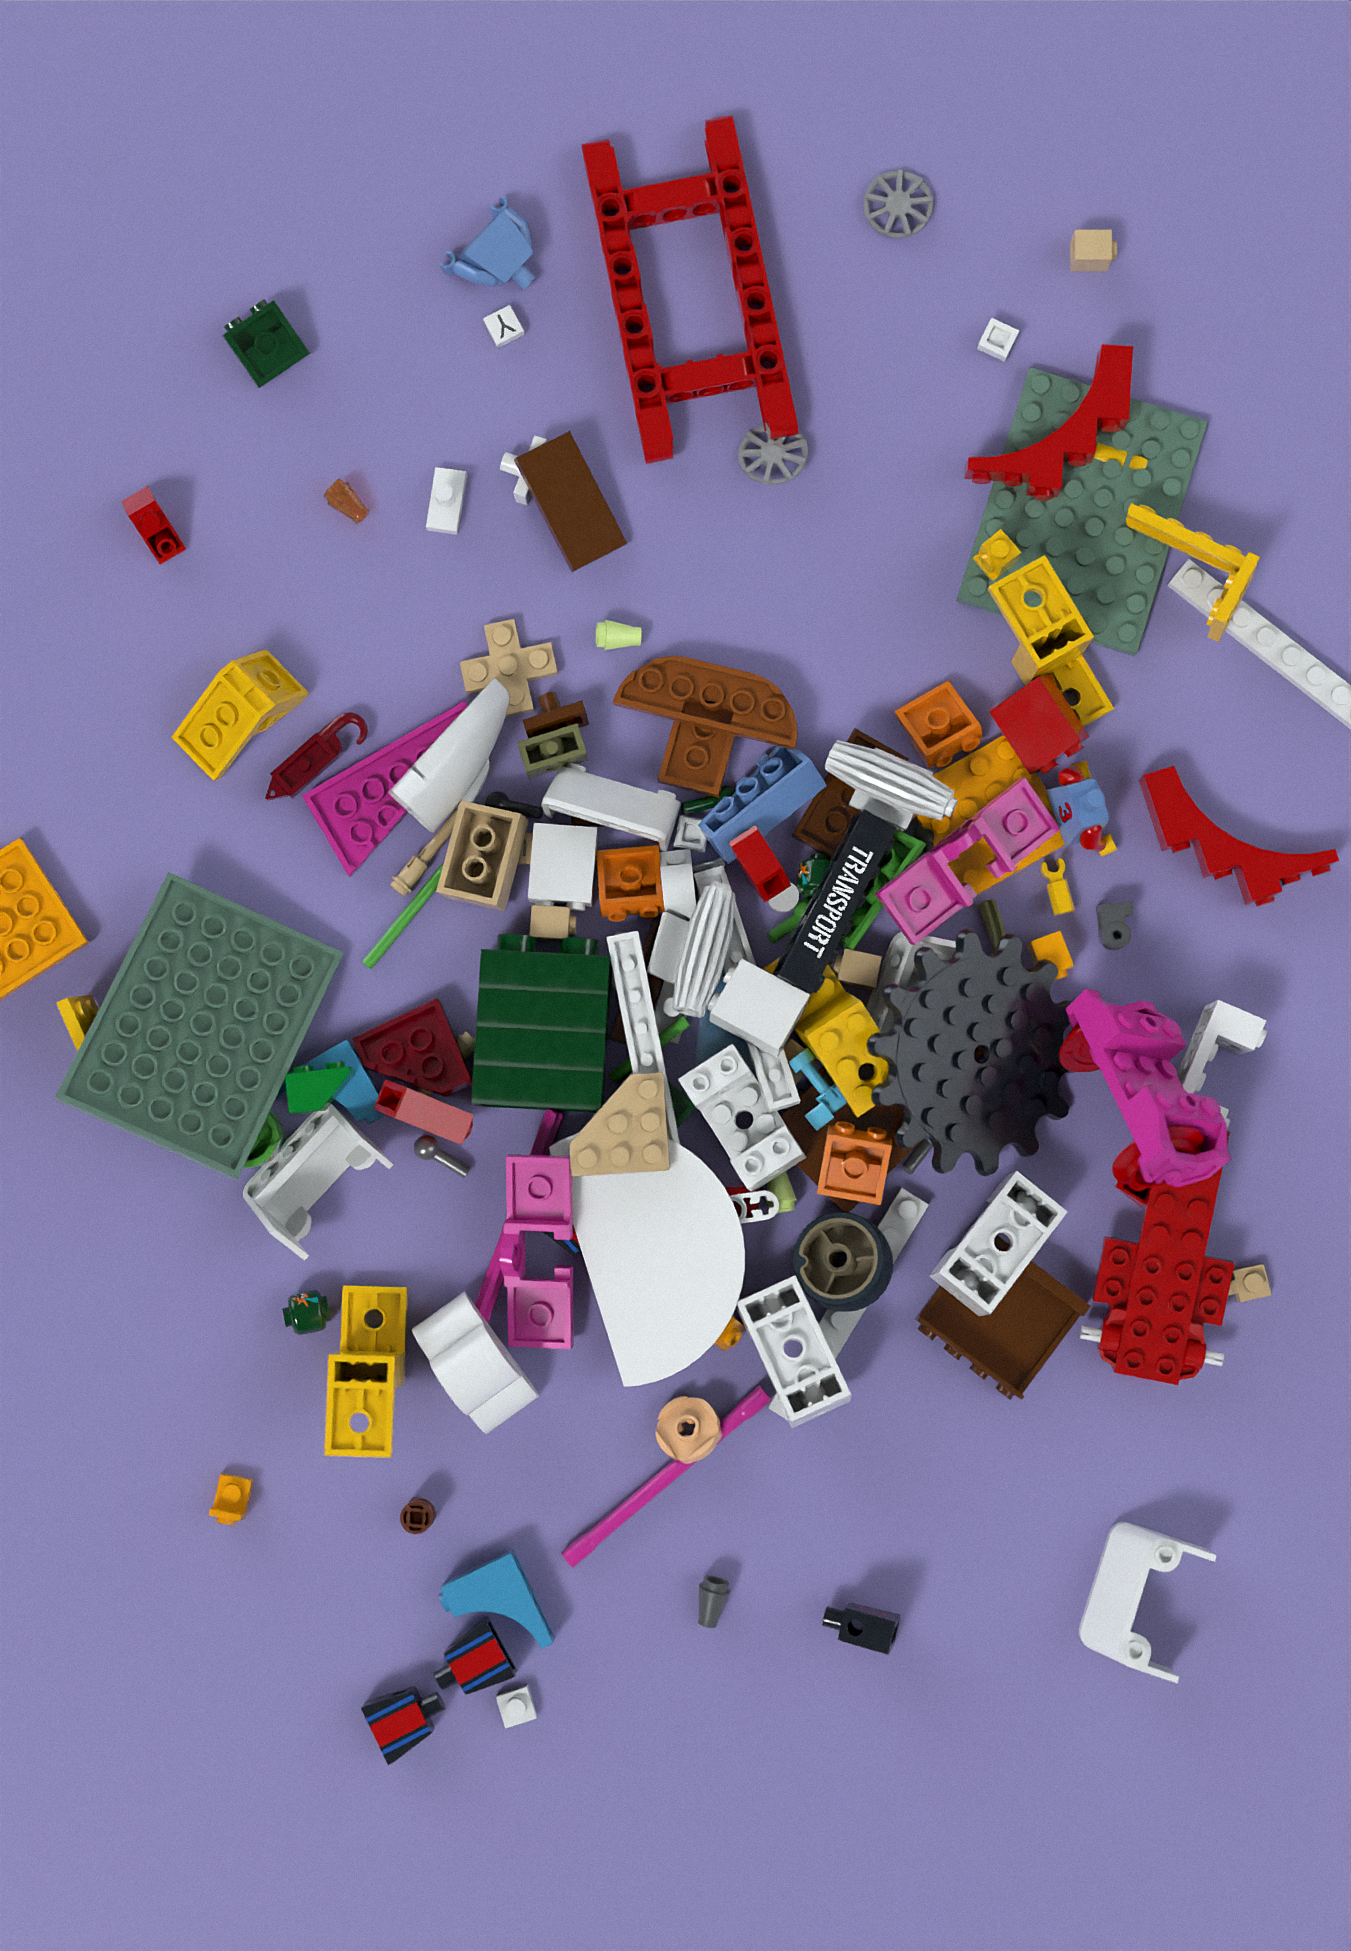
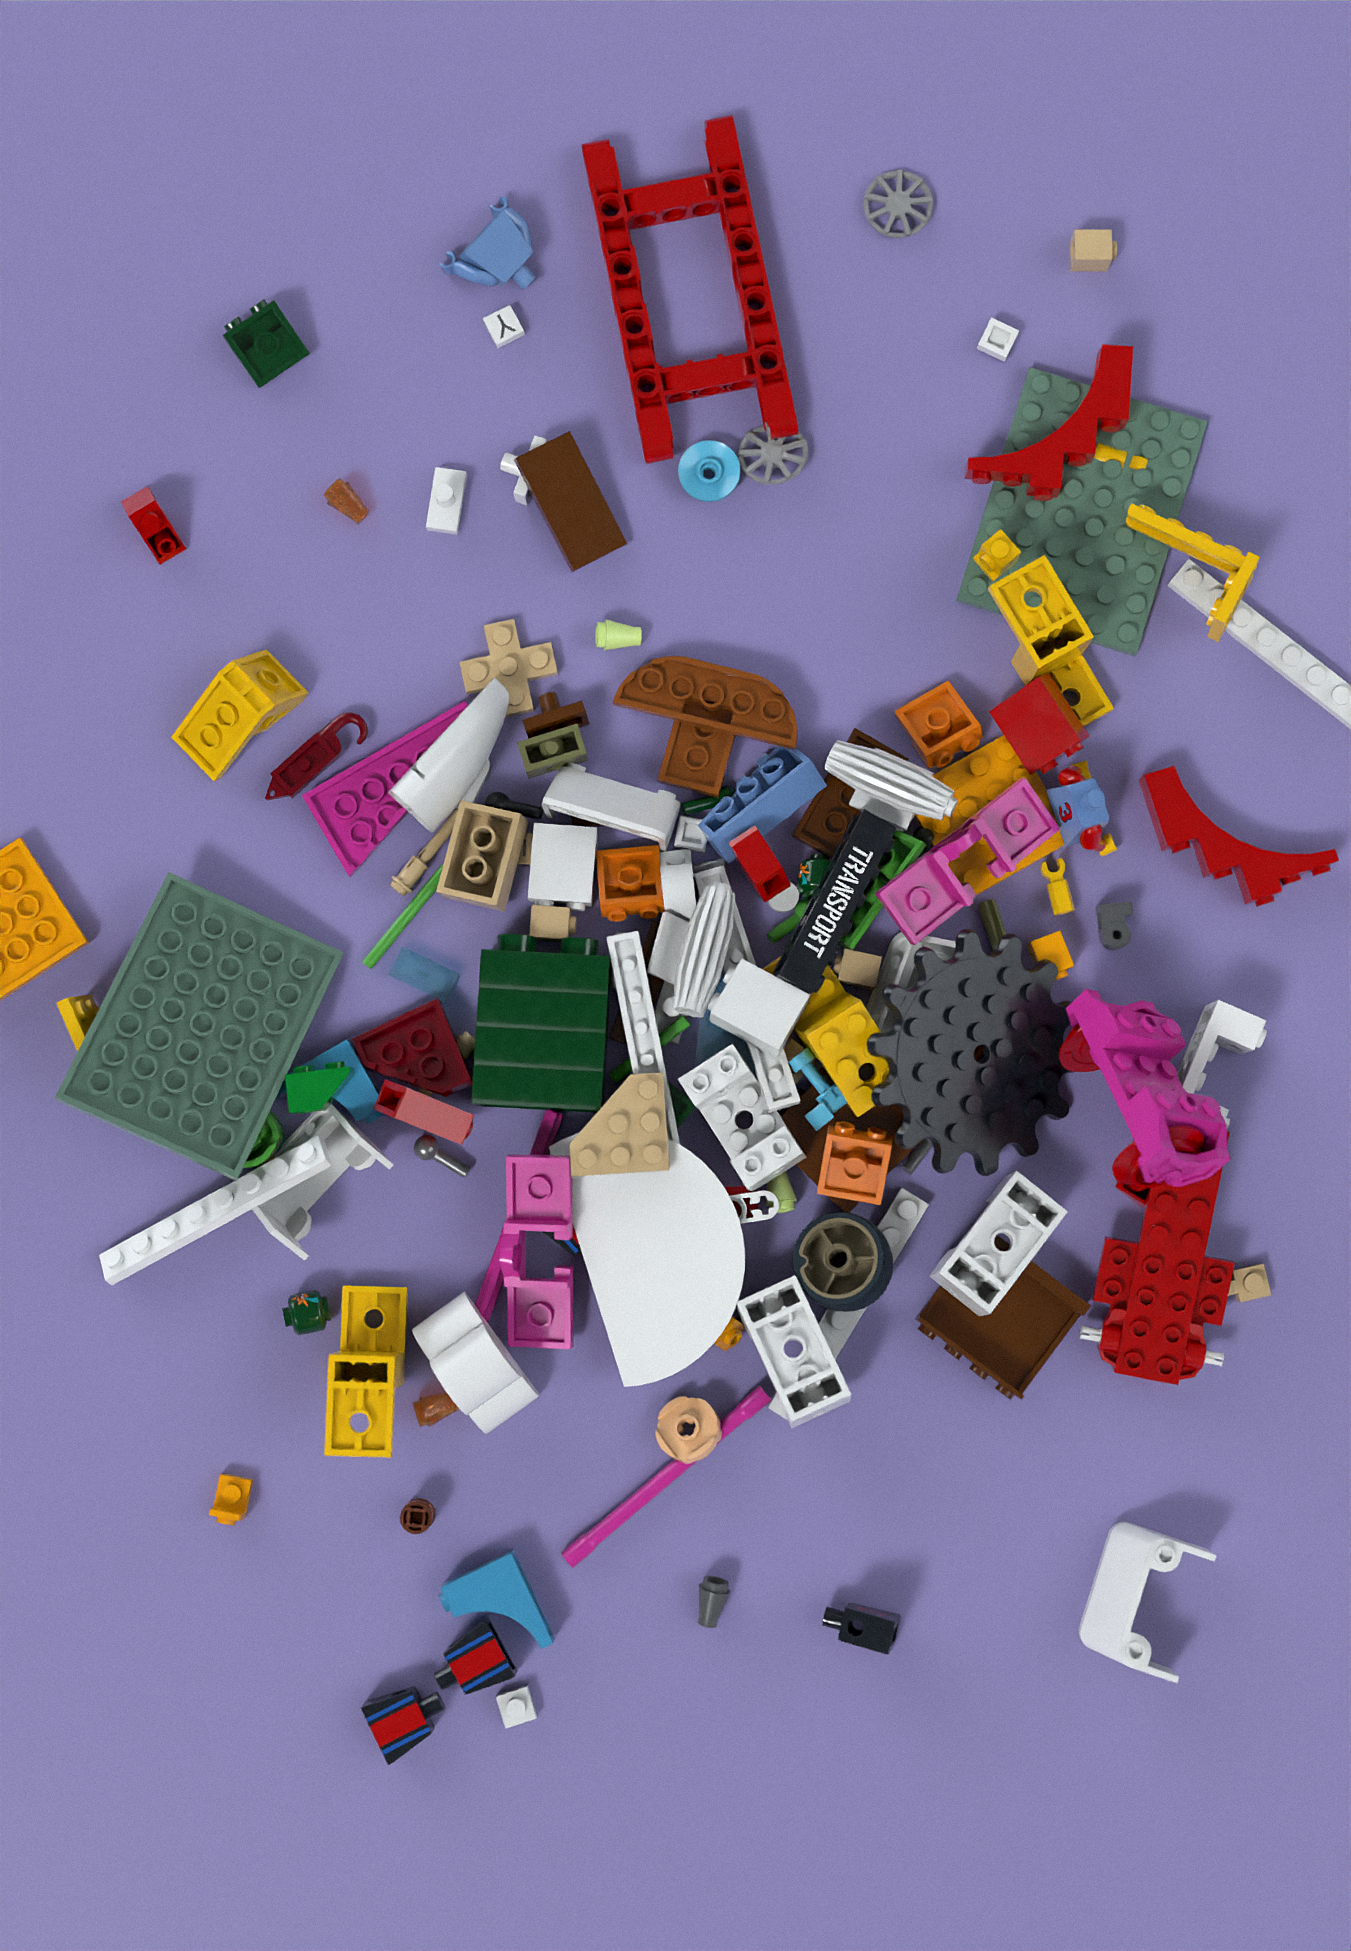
none -> white plate [99,1135,332,1285]
none -> clear light blue plate [389,947,460,1003]
none -> clear orange cone [412,1393,460,1427]
none -> medium azure dish [678,440,740,502]

